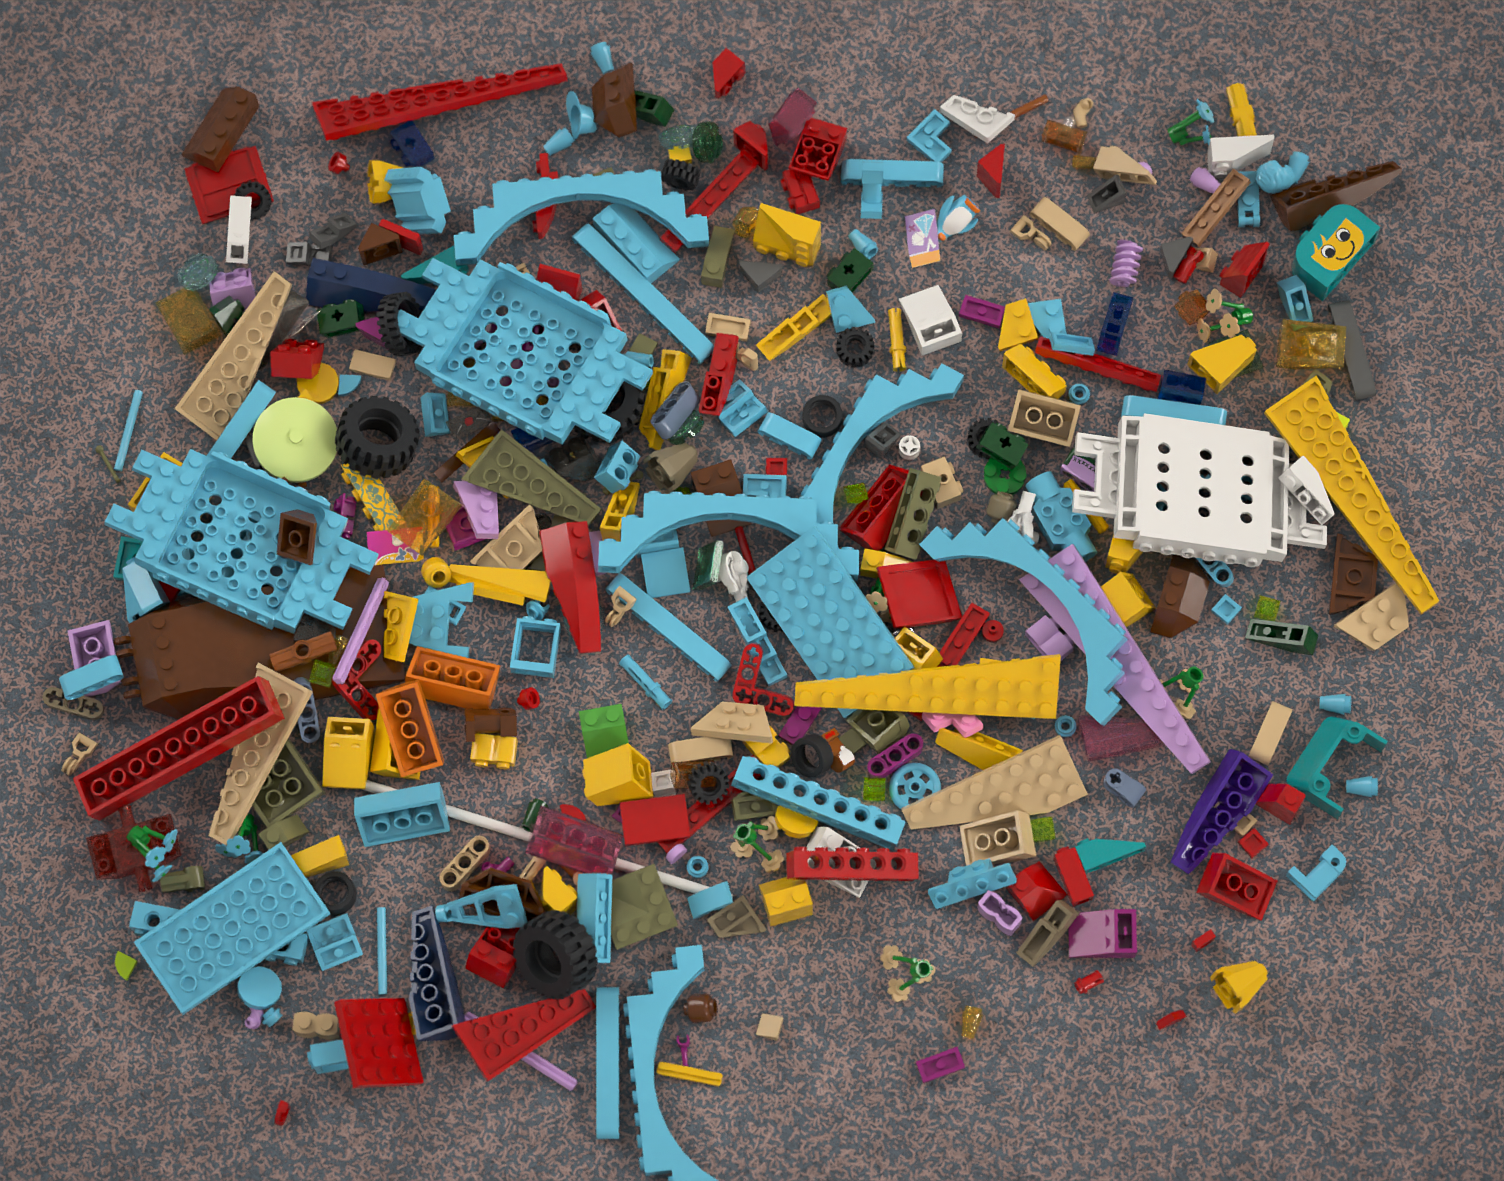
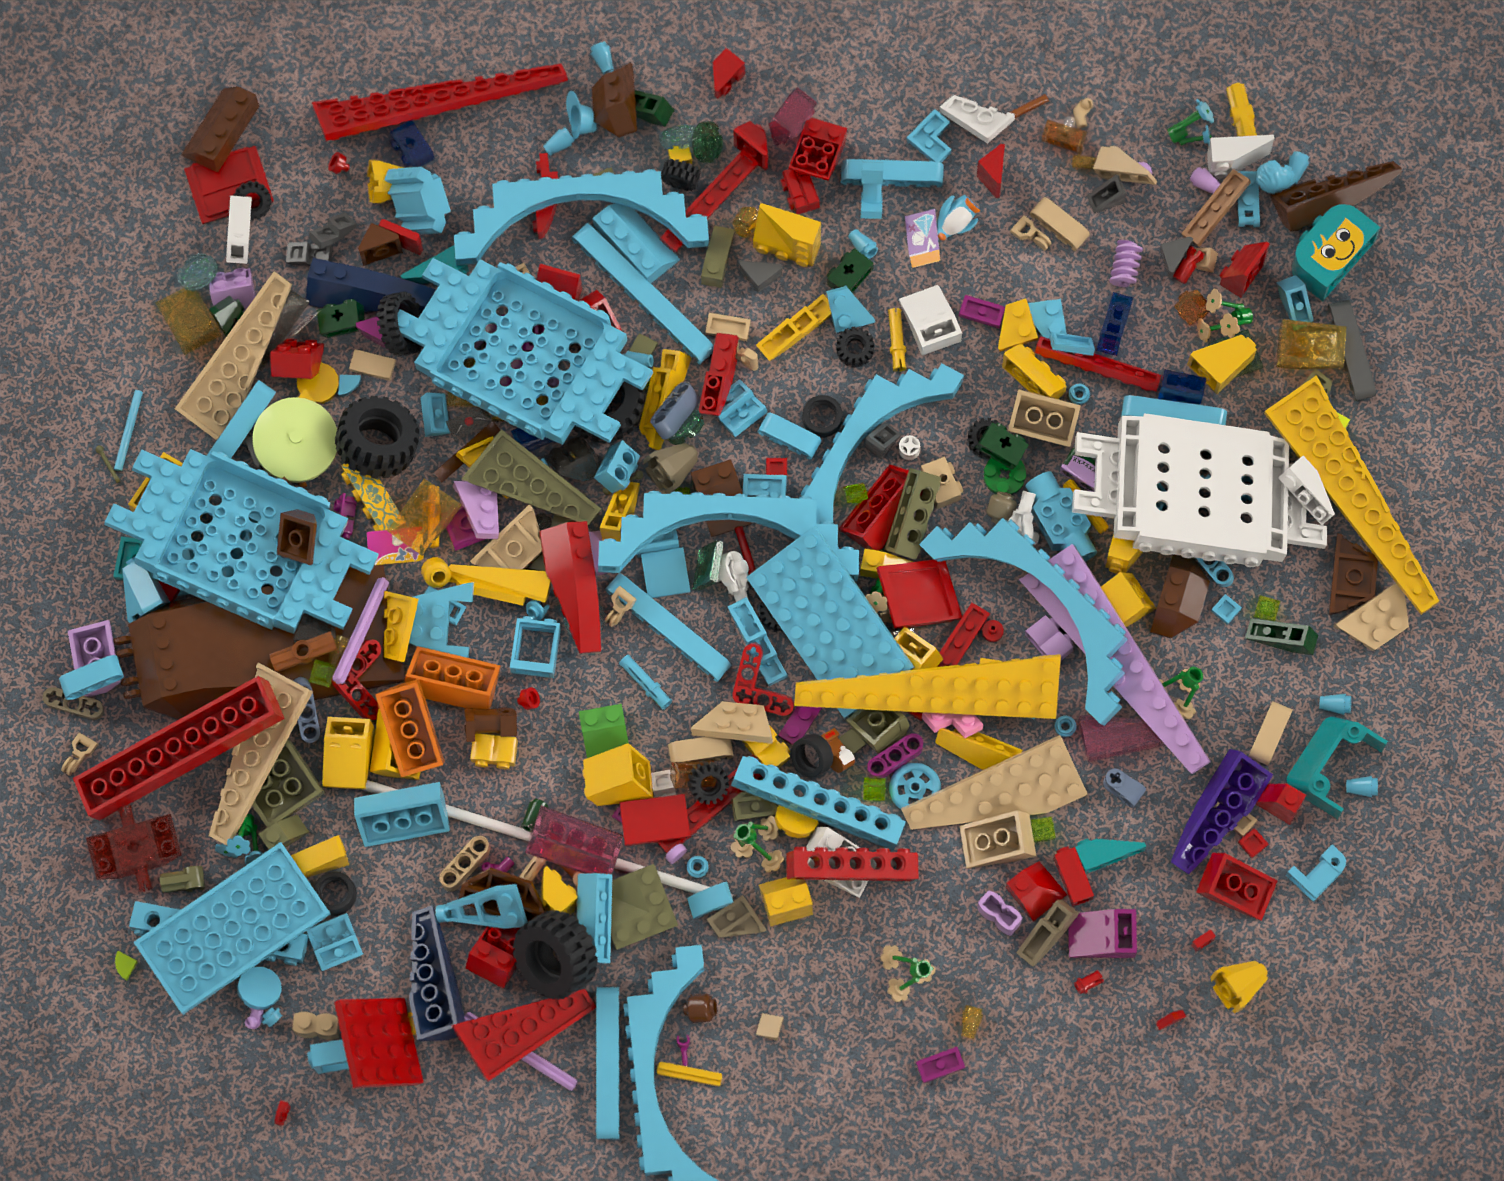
plant [127,825,178,882] -> none
medium azure bar [377,907,387,995] -> none
red tile [560,804,586,827] -> none
medium azure bracket [928,858,1017,909] -> none

